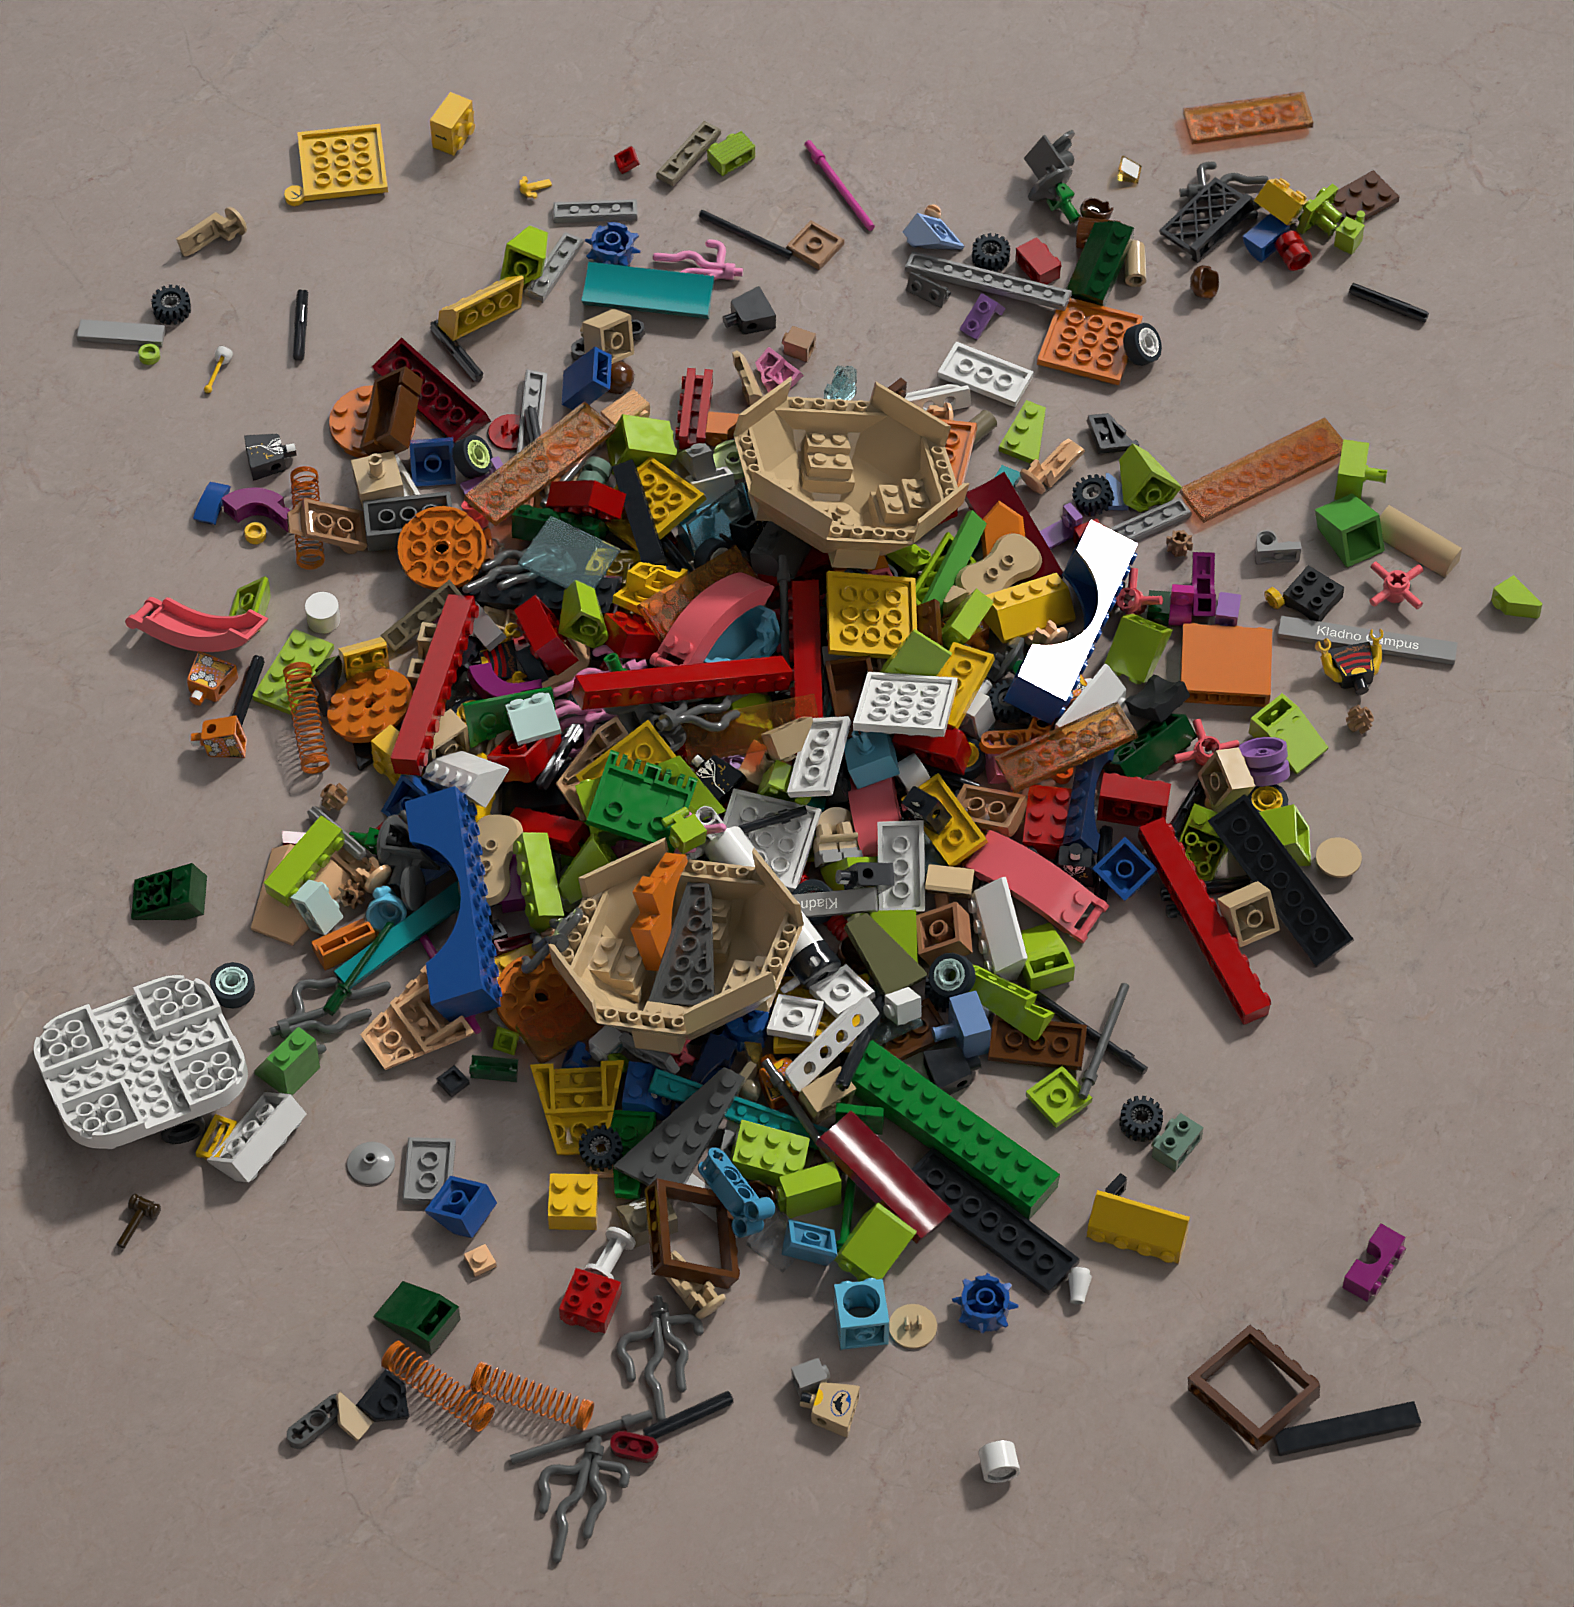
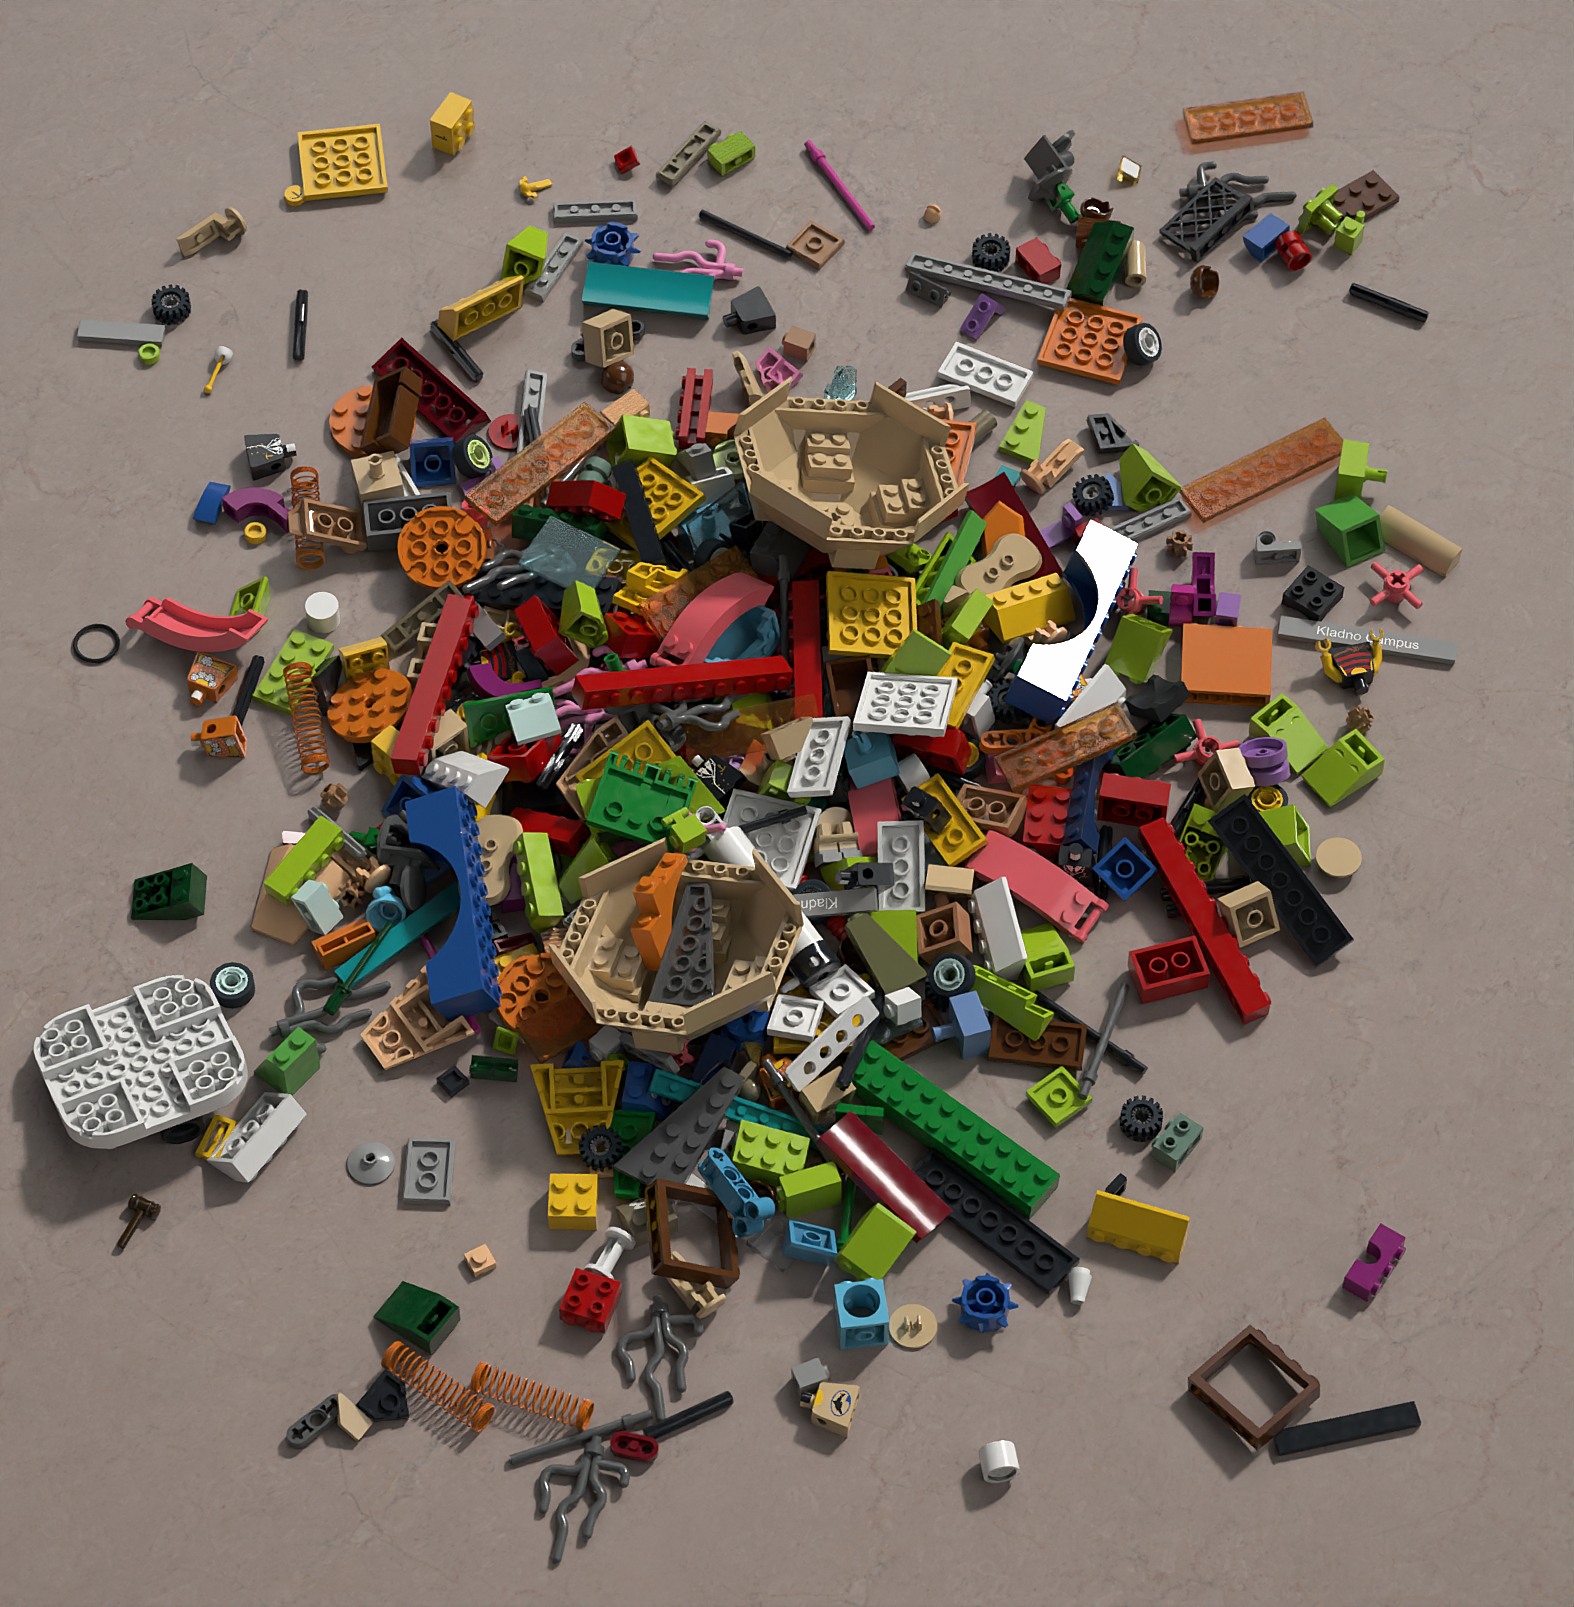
blue slope [425,1175,497,1238] -> none
dark grey plant [521,908,584,974] -> none
blue brick [561,347,612,413] -> none
light blue slope [902,213,965,250] -> none
black torso [923,1047,982,1095] -> none
yellow brick [1254,178,1307,225] -> none
yellow tile [1264,587,1285,609] -> none
lime slope [1491,575,1543,619] -> none
none -> black tyre [73,624,120,663]
none -> red brick [1127,935,1210,1004]
none -> lime slope [1301,729,1385,807]

